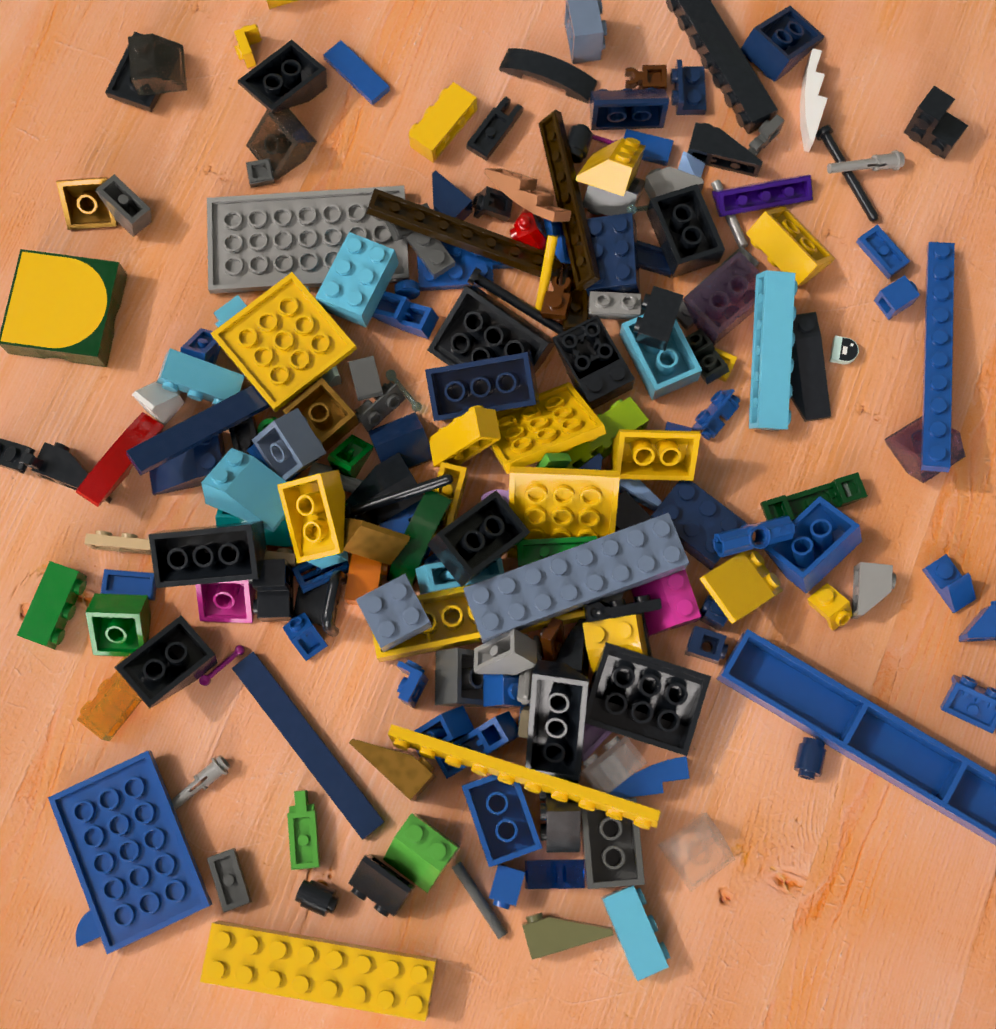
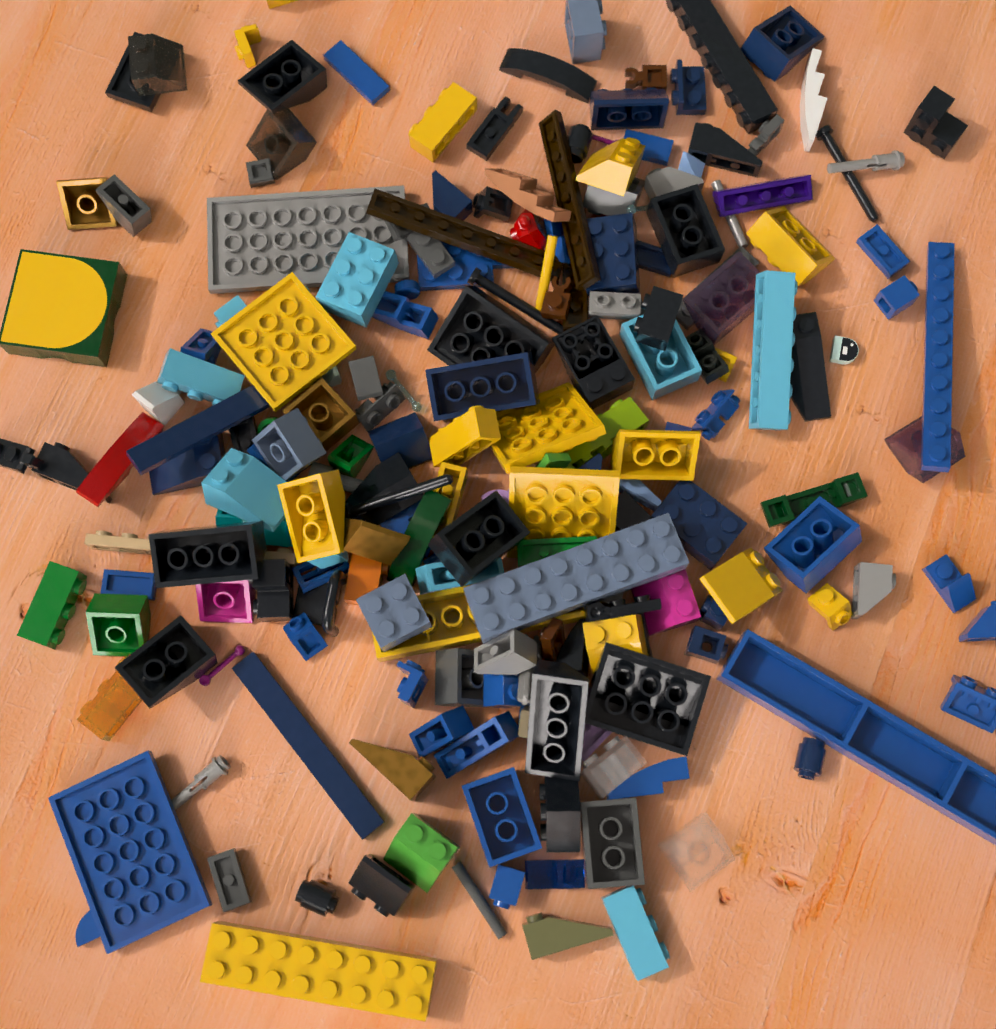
bright green hinge [287,790,320,870] -> none
yellow plate [388,724,661,829] -> none
blue piece [712,516,795,557] -> none

